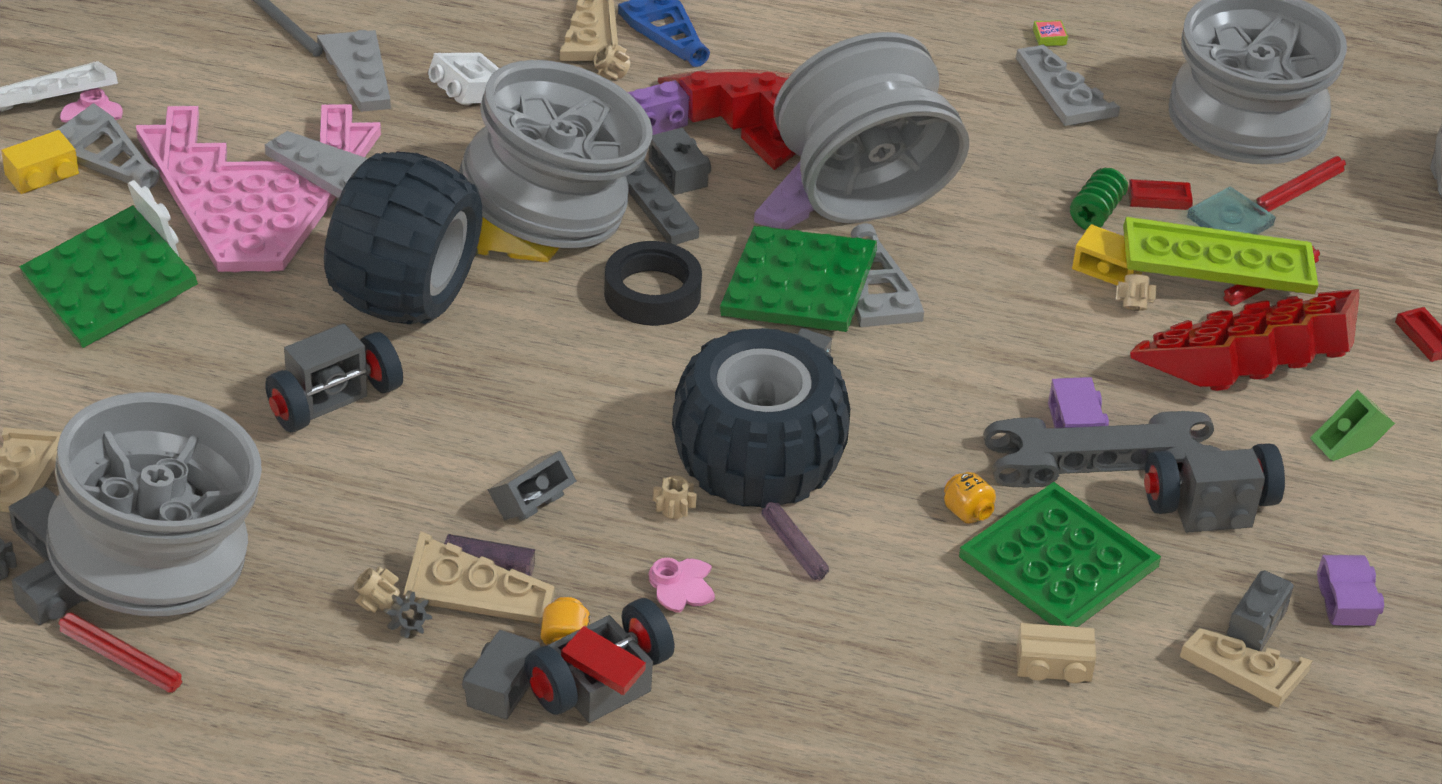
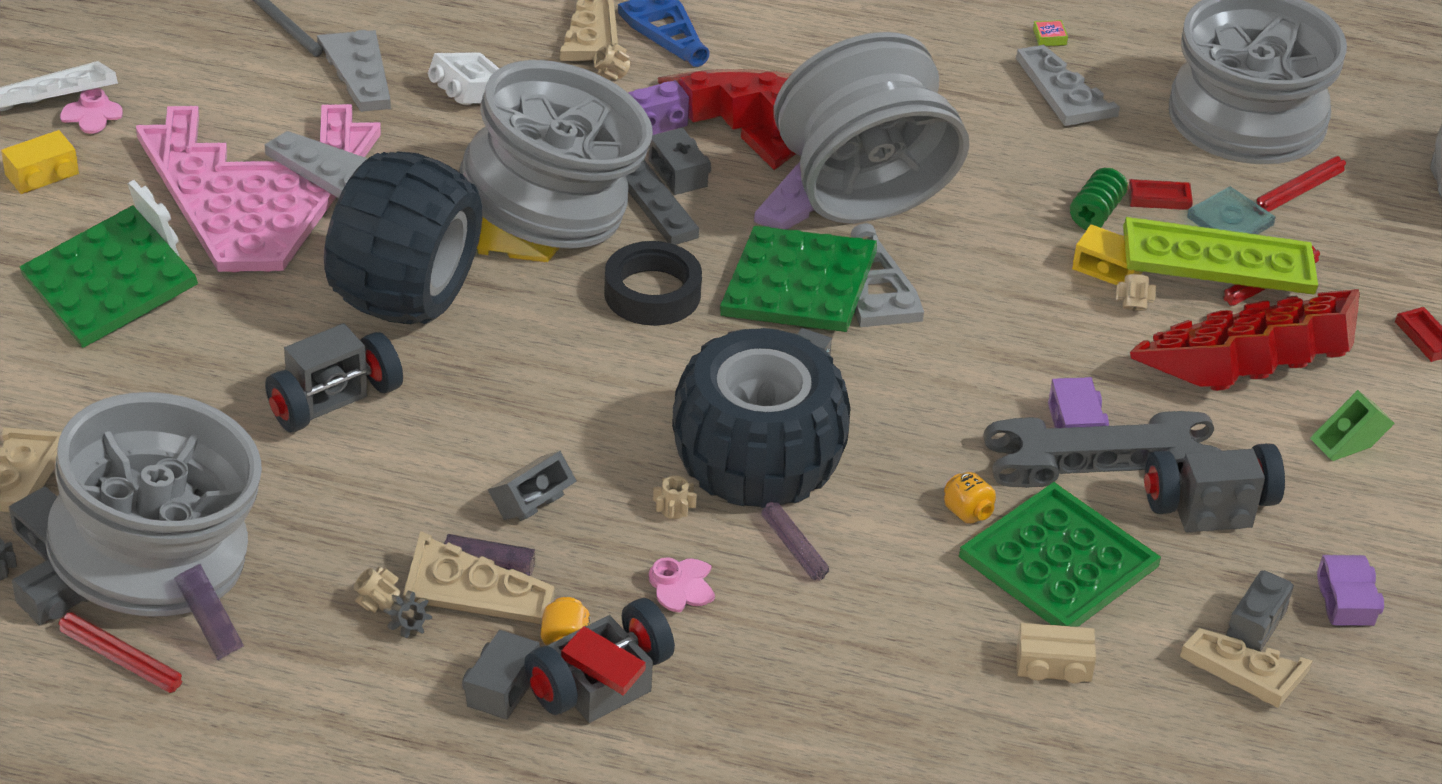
light grey plate [56,103,160,190] -> none
none -> clear purple piece [174,564,244,661]

